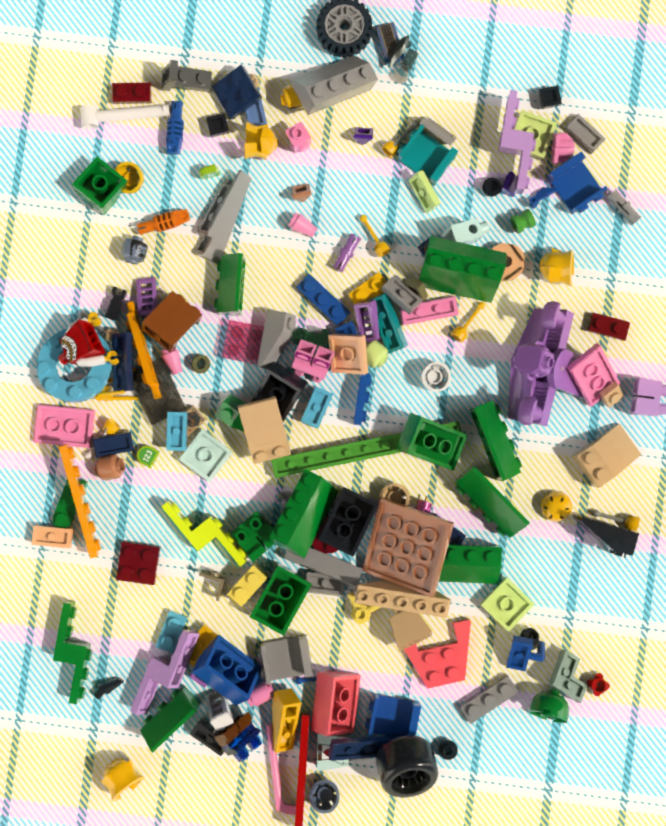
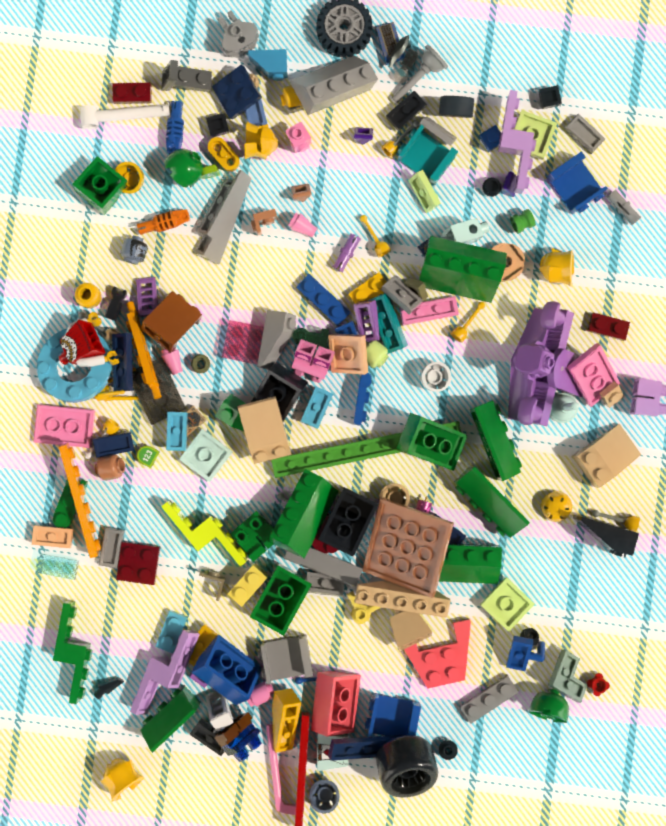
green slope [214,253,246,316] -> none
blue piece [529,187,557,209] -> none
bright pink piece [551,132,575,164] -> none
none -> clear light blue plate [36,553,79,580]
none -> yellow head [75,283,102,309]
none -> light grey tile [98,527,125,569]
none -> green cylinder [164,148,203,188]
none -> yellow plate [208,137,240,172]
none -> light grey hinge [217,10,259,58]
none -> dark azure slope [248,49,288,81]
none -> nougat bracket [251,209,278,236]
none -> black plate [386,90,427,131]
none -> light grey piece [392,45,448,103]
none -> black wheel [439,95,475,118]
none -> blue plate [479,125,501,152]
none -> light aqua piece [550,393,579,423]

